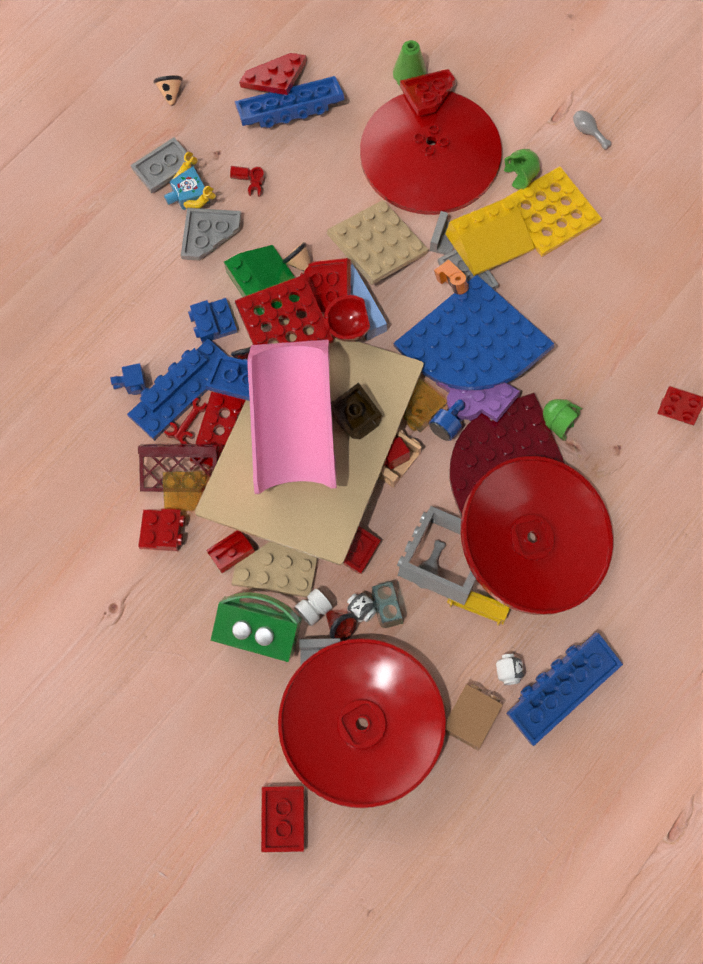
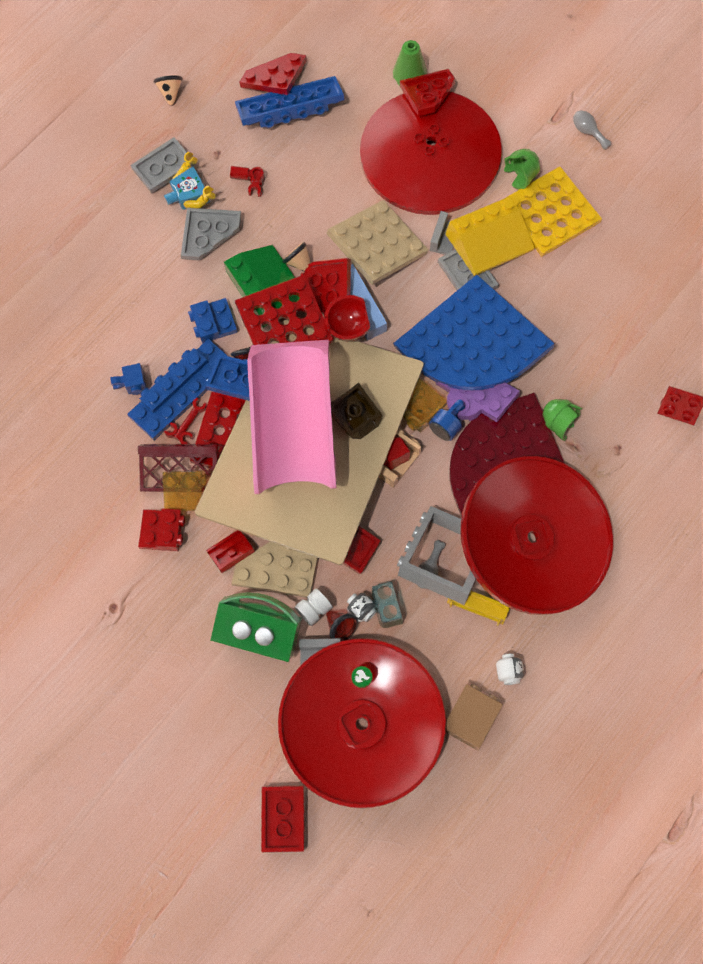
orange leg [434,259,469,295] -> none
blue plate [506,633,623,746] -> none
none -> green tile [351,666,372,688]

